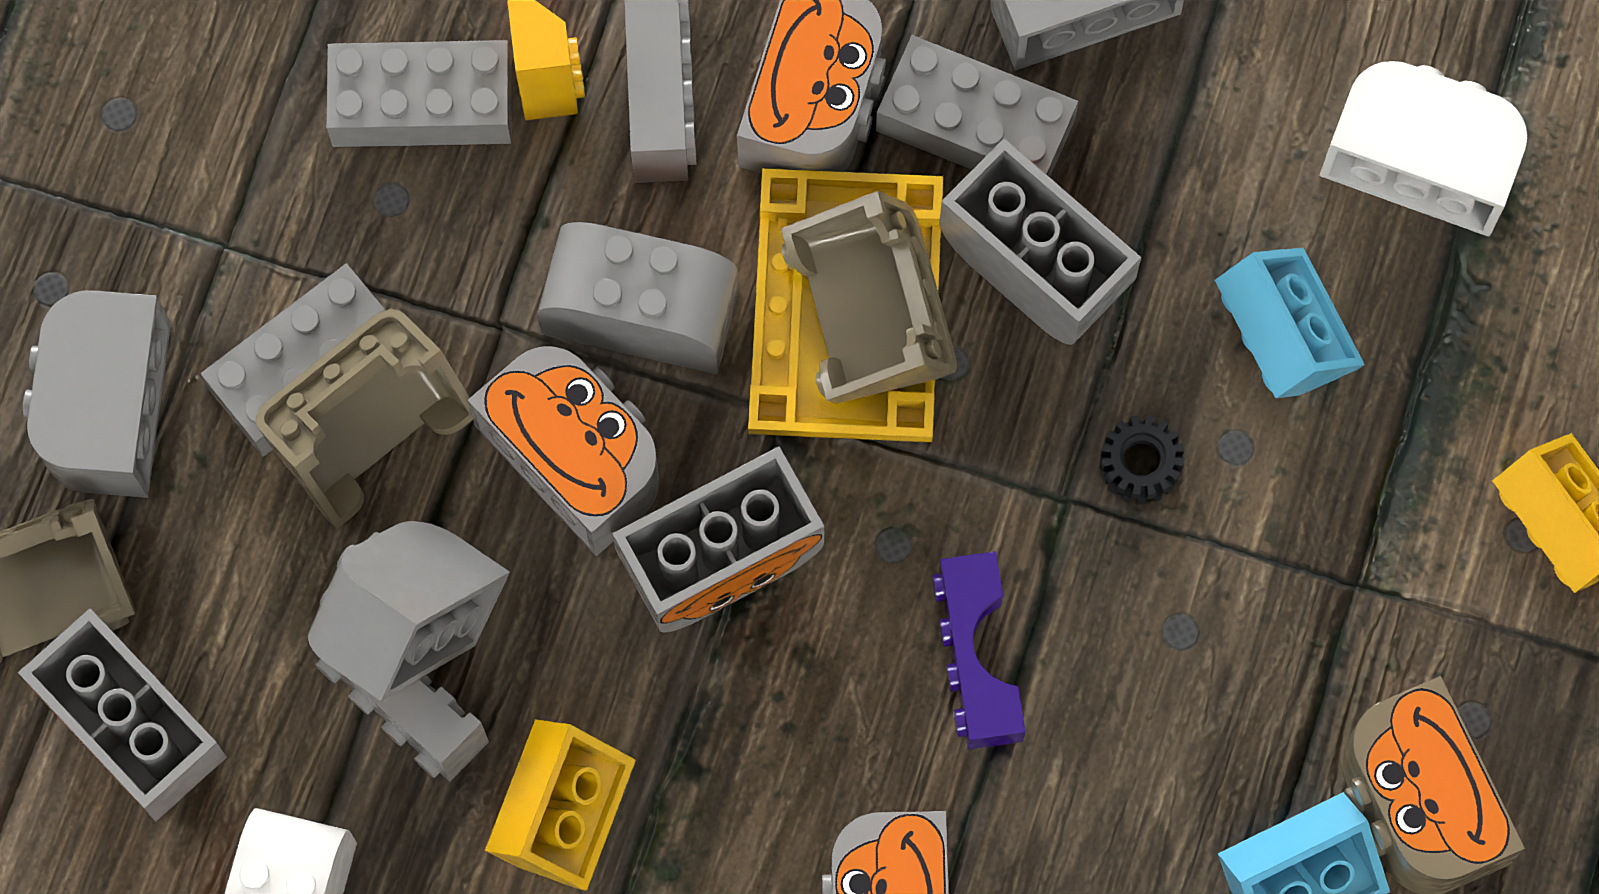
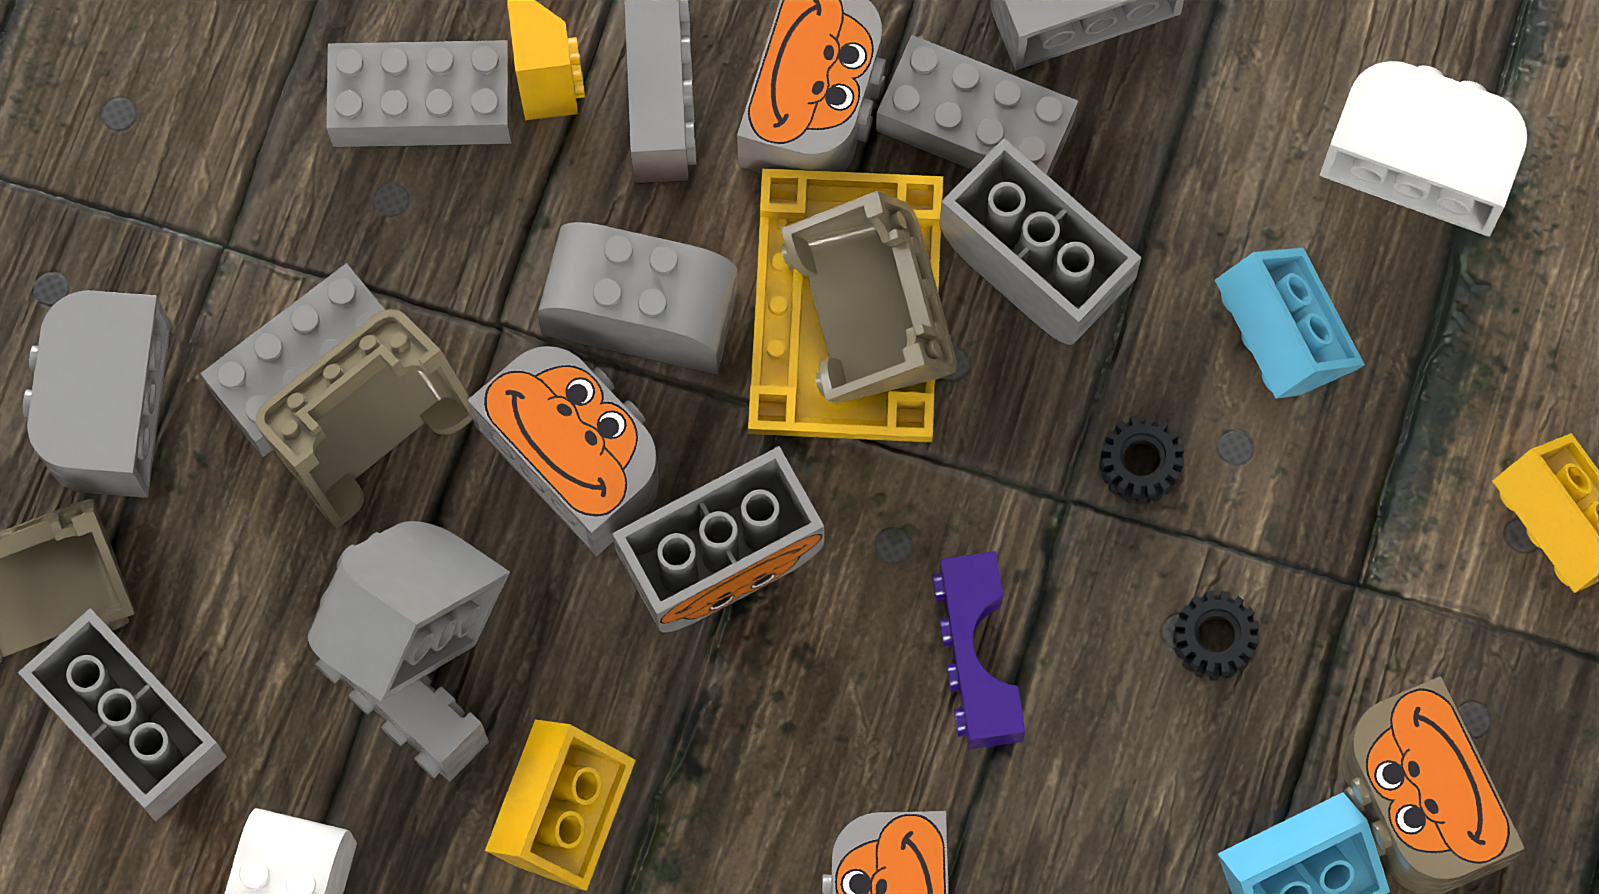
none -> black tyre [1173,591,1260,681]

